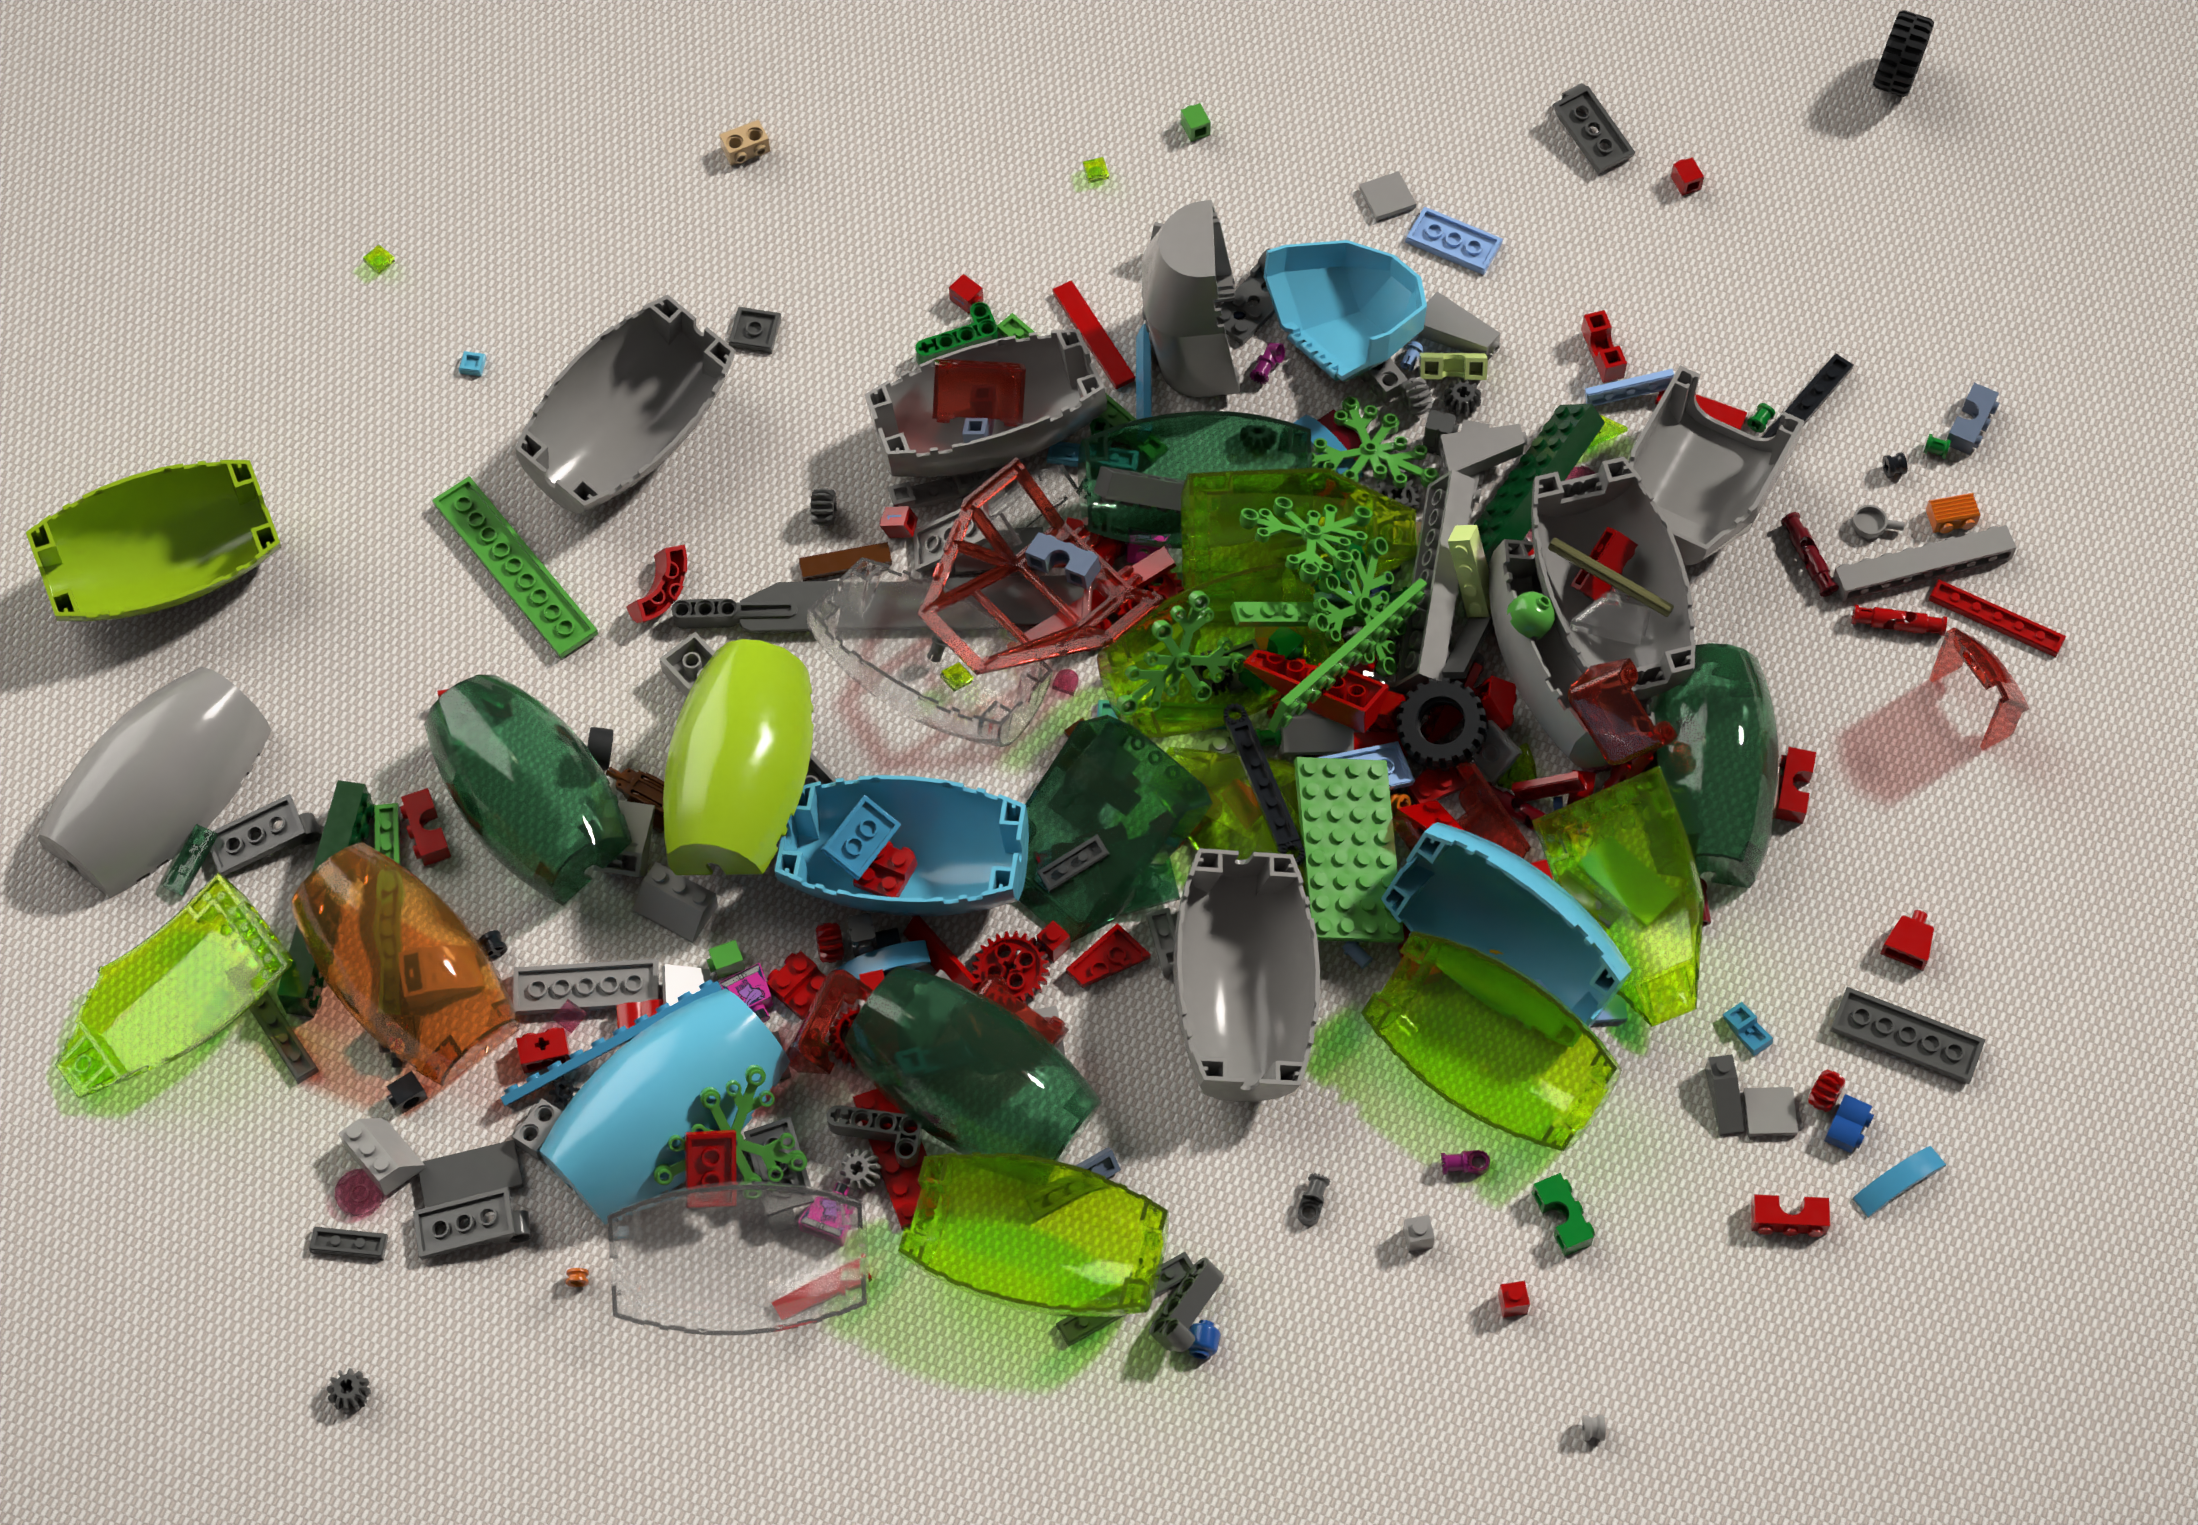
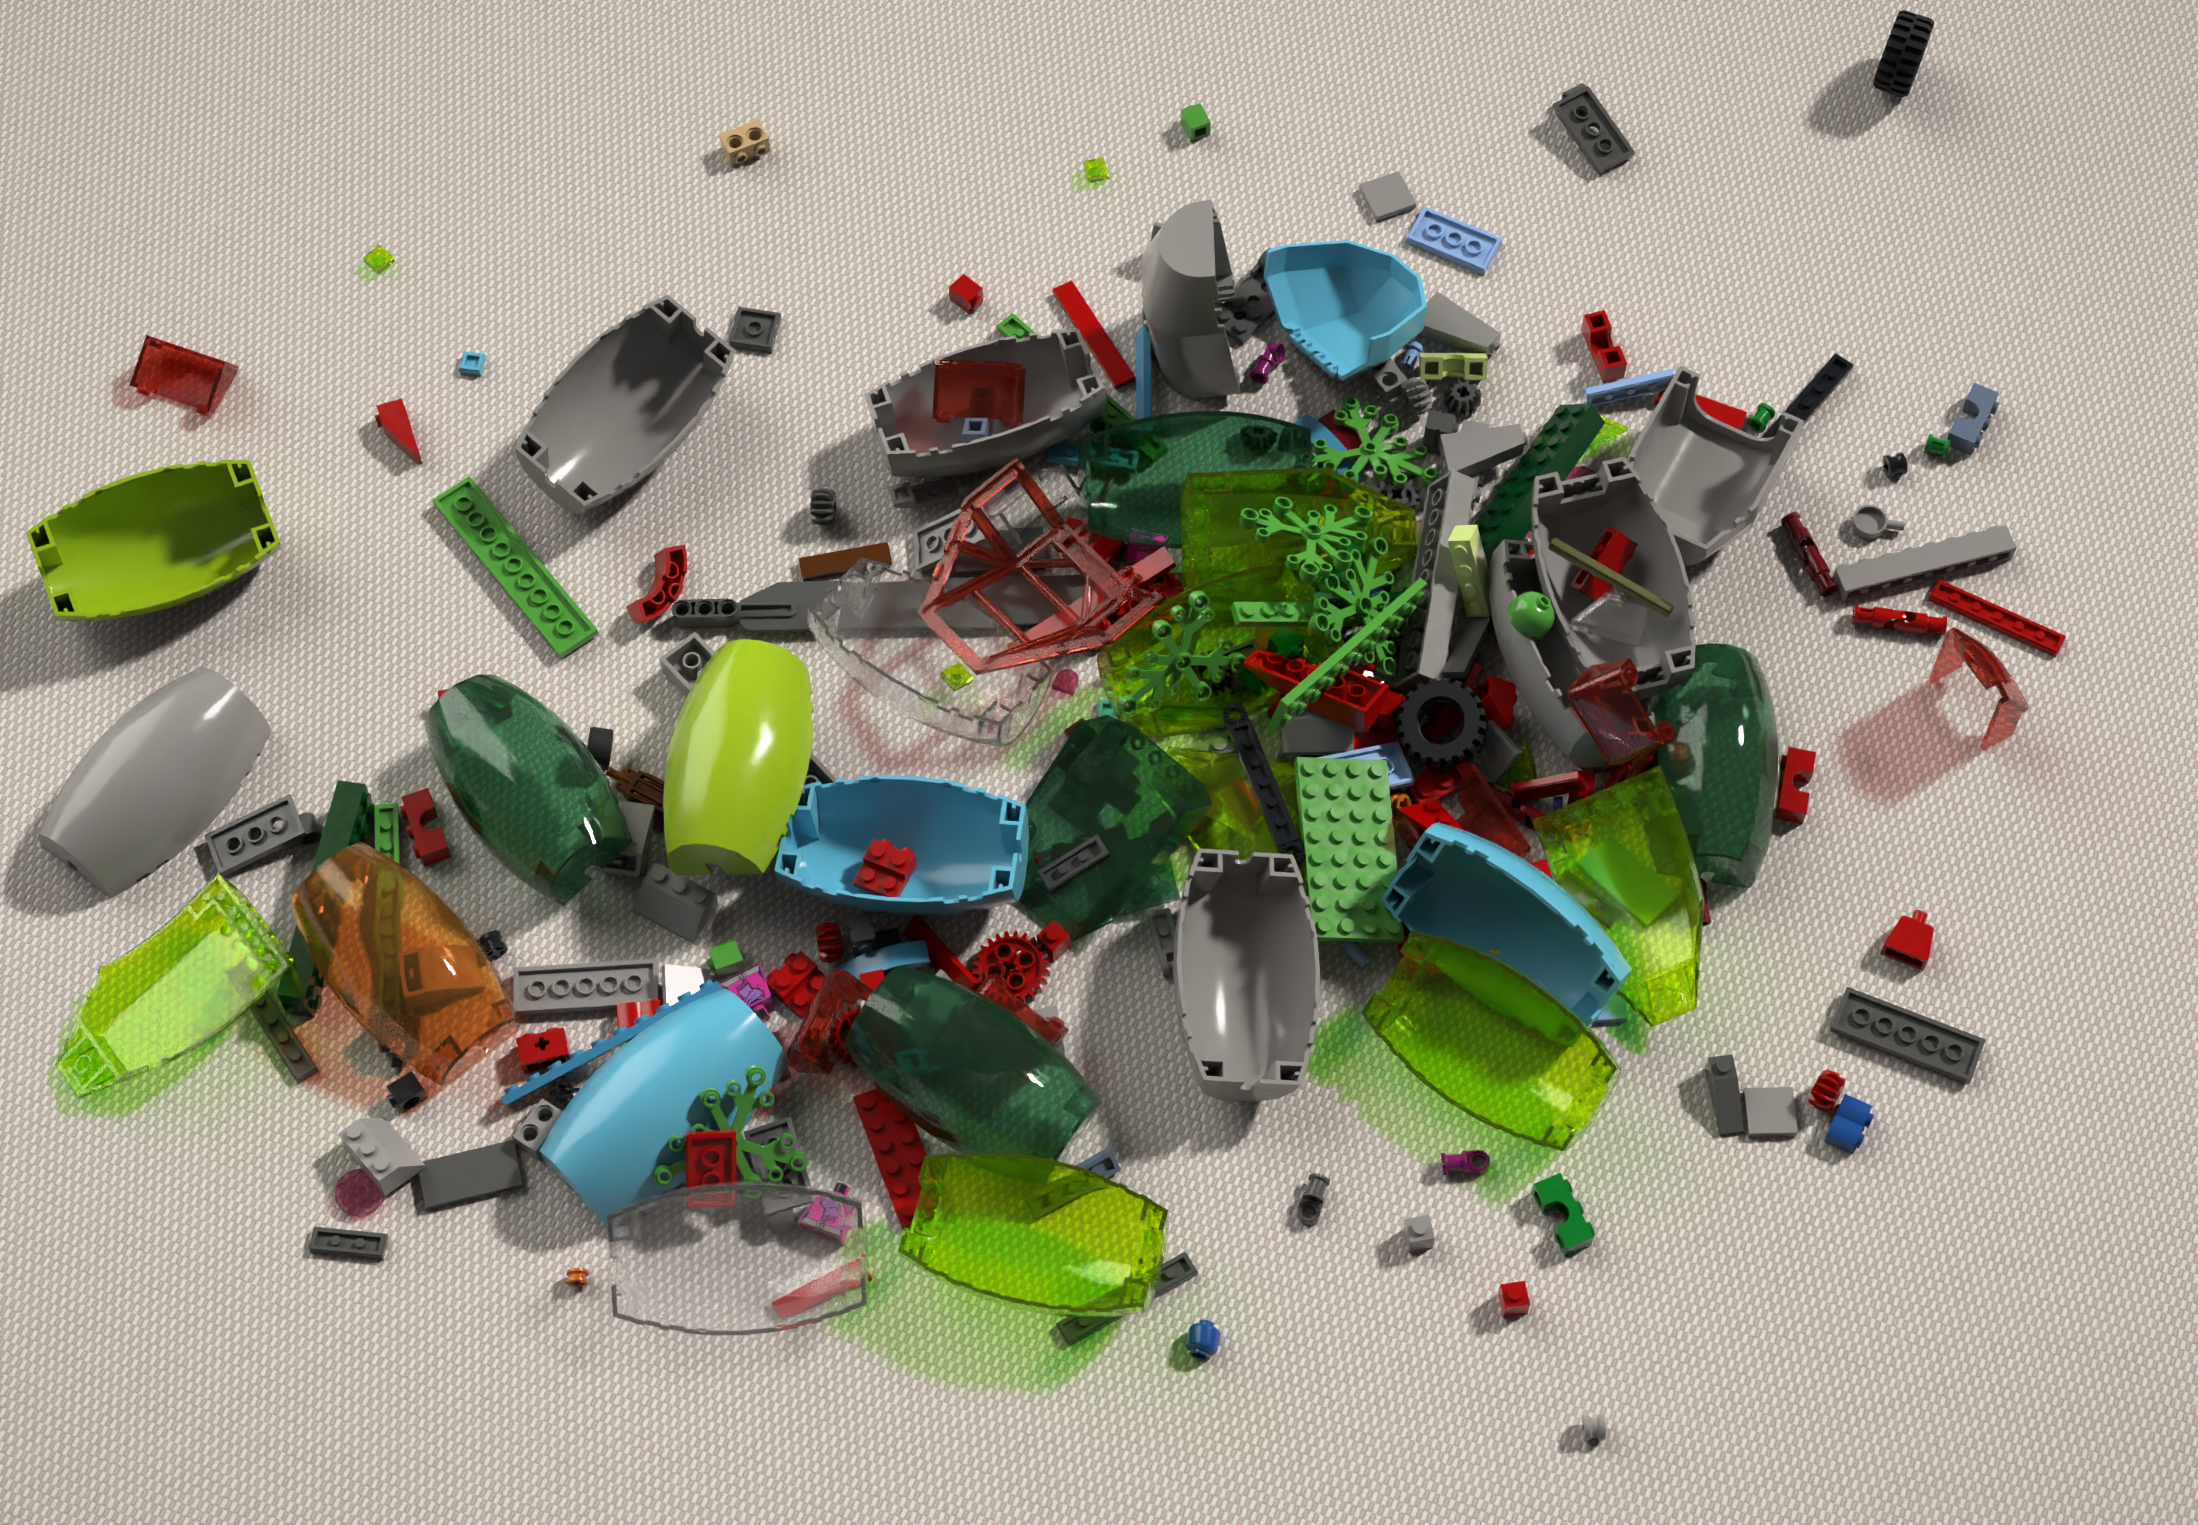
clear green tile [162,824,218,897] -> none
dark grey gear [327,1368,371,1413] -> none
dark grey hinge [413,1187,532,1260] -> none
clear pink tile [553,999,587,1033] -> none
dark azure tile [820,795,901,880] -> none
dark grey beam [826,1105,922,1168] -> none
light grey gear [839,1149,882,1191] -> none
red brick [880,506,918,538] -> none
green beam [915,302,998,365] -> none
dark grey pin [927,632,950,662] -> none
sand blue arch [1025,532,1101,589] -> none
red wing [1066,923,1151,988] -> none
dark grey brick [1094,466,1222,519] -> none
dark grey beam [1149,1257,1224,1352] -> none
green bush [1255,728,1281,747] -> none
red brick [1671,157,1704,196] -> none
dark azure slope [1723,1002,1773,1056] -> none
red arch [1751,1194,1830,1237] -> none
dark azure slope [1853,1146,1946,1218] -> none
orange brick [1926,493,1980,534] -> none
none -> clear red windscreen [130,335,239,416]
none -> red slope [374,398,423,465]

